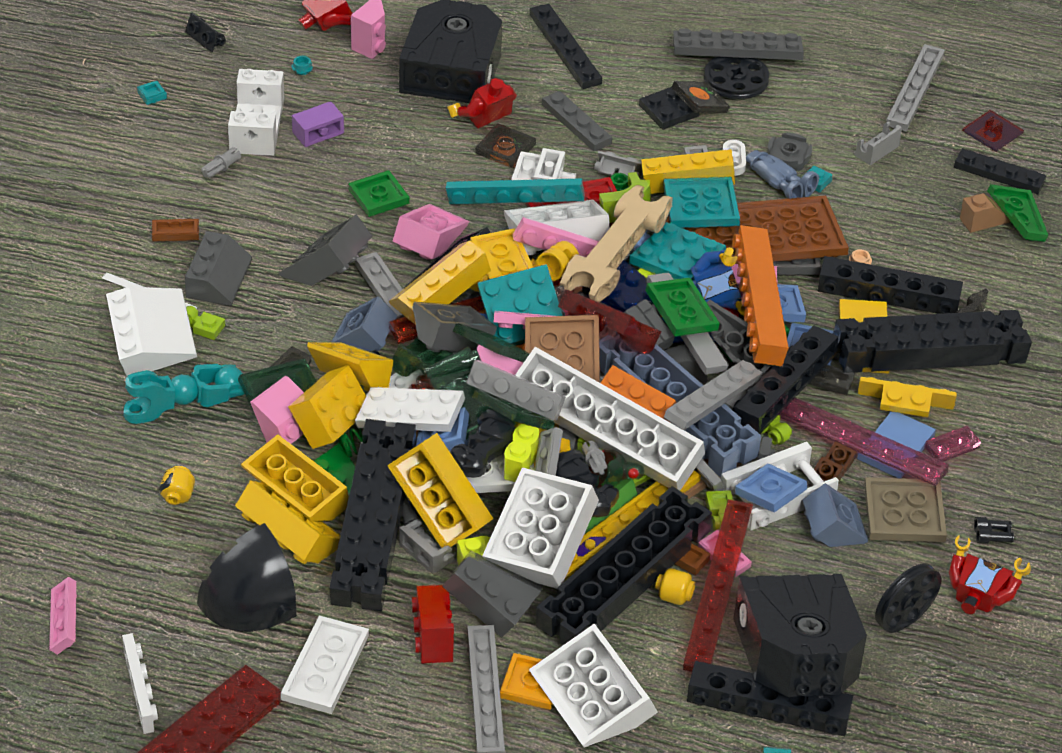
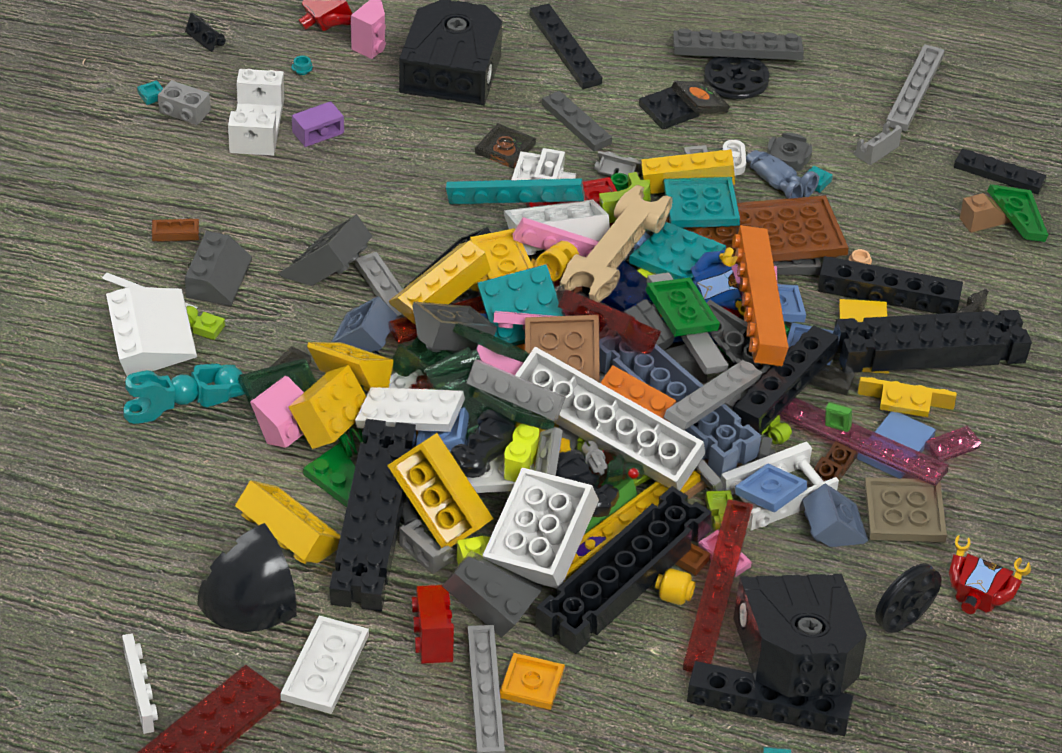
bright pink plate [49,577,77,655] -> none
yellow head [159,466,195,505] -> none
light grey axle [201,147,241,178] -> none
yellow slope [241,434,349,521] -> none
green plate [348,170,410,217] -> none
bright pink slope [393,204,469,260] -> none
red torso [447,78,517,129] -> none
white slope [529,624,658,748] -> none
piece [962,110,1024,152] -> none
black piece [974,517,1014,544] -> none
none -> light grey brick [158,80,211,125]
none -> bright green tile [825,402,852,432]

